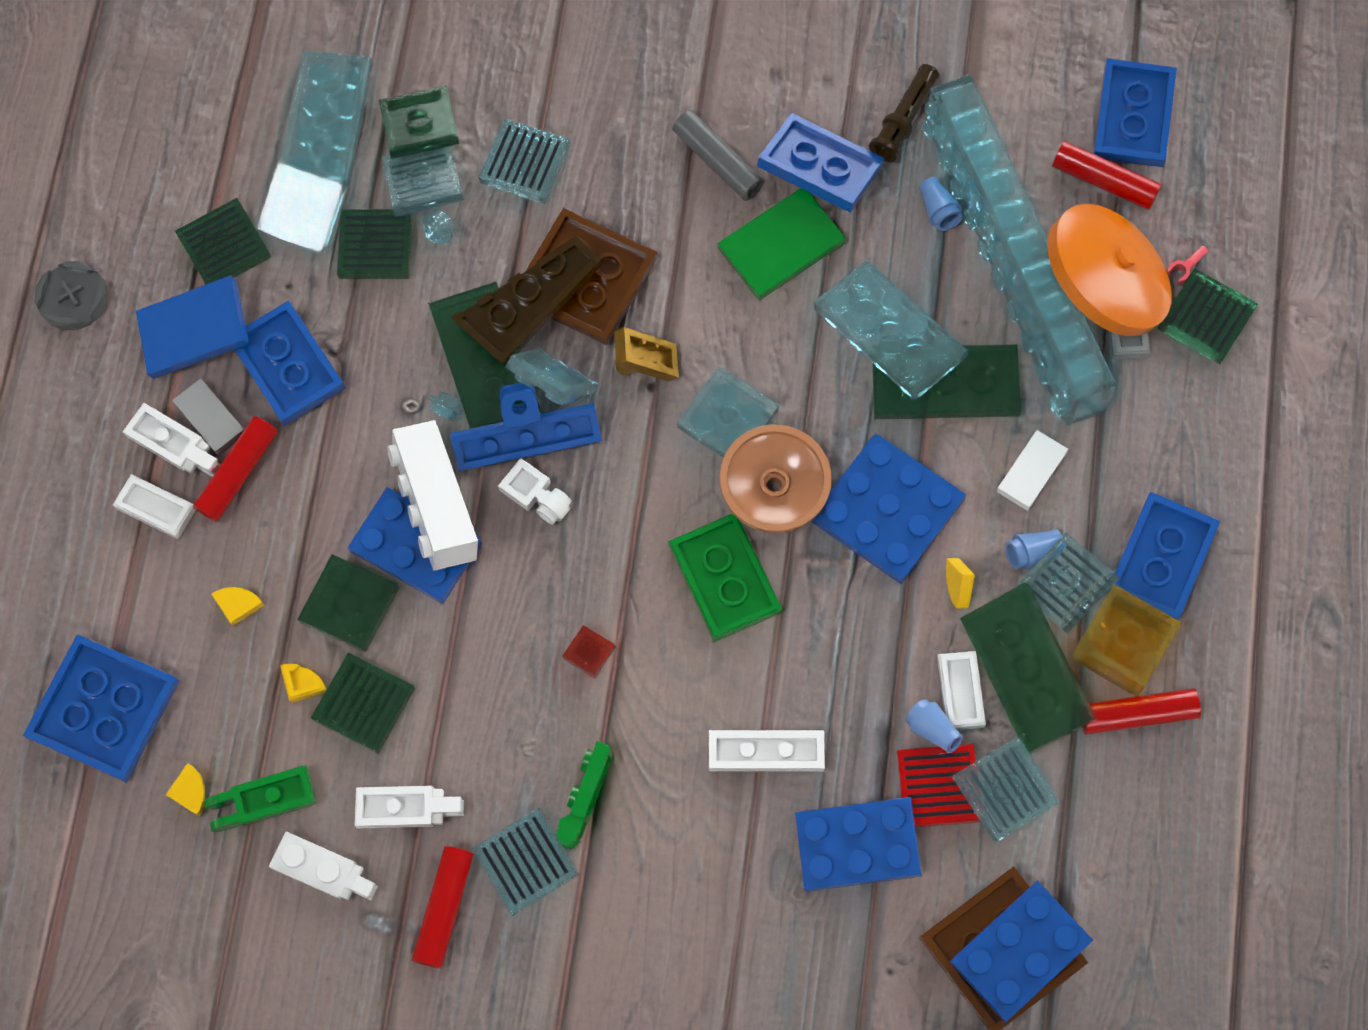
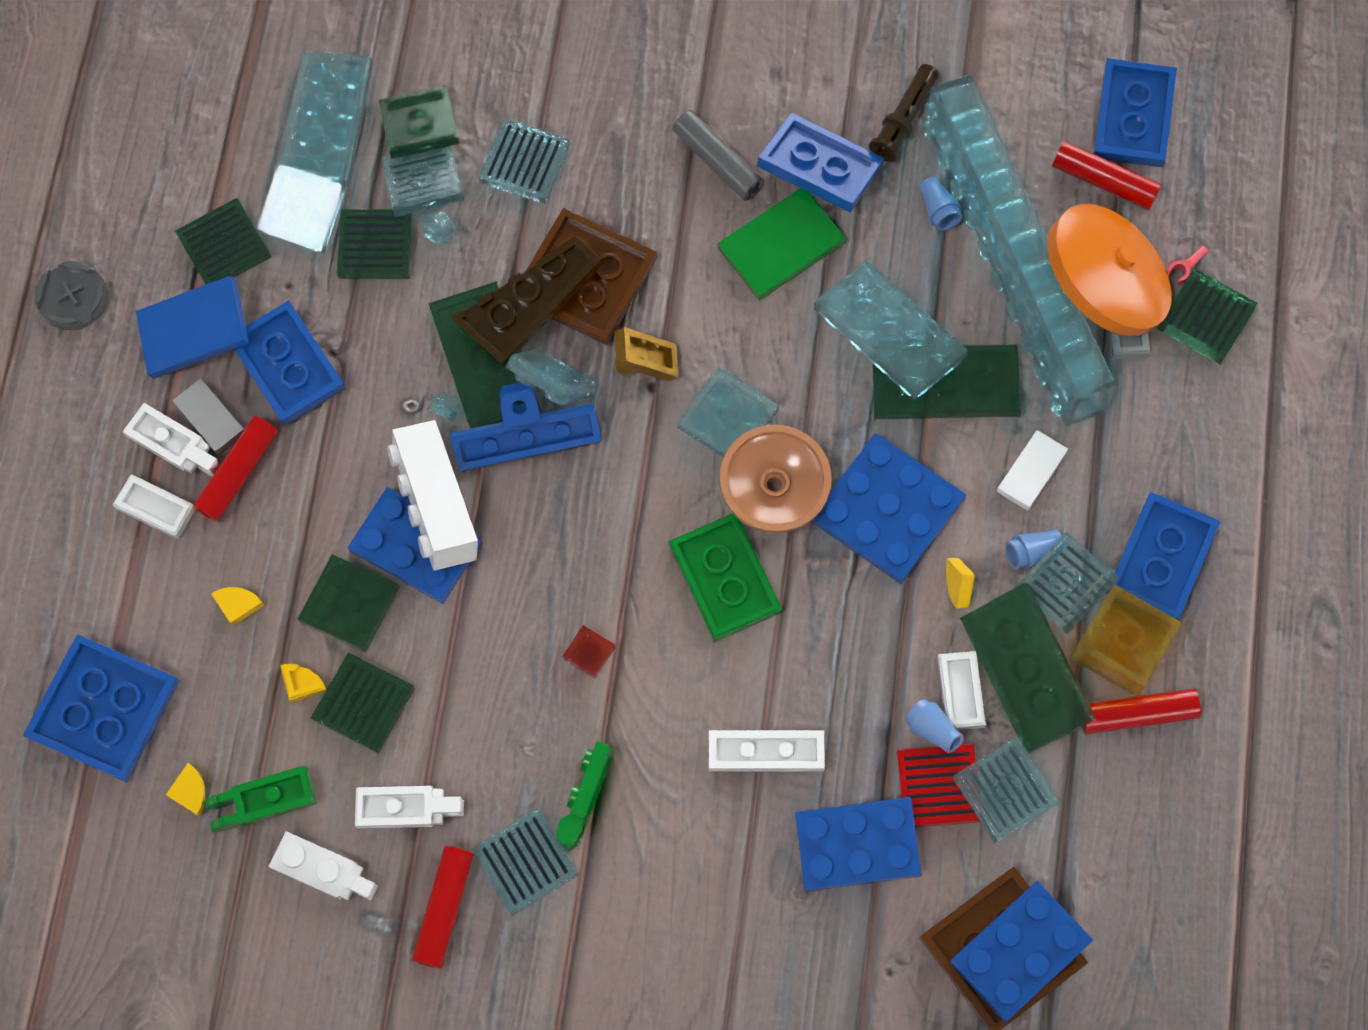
white plate [498,459,572,525] -> none

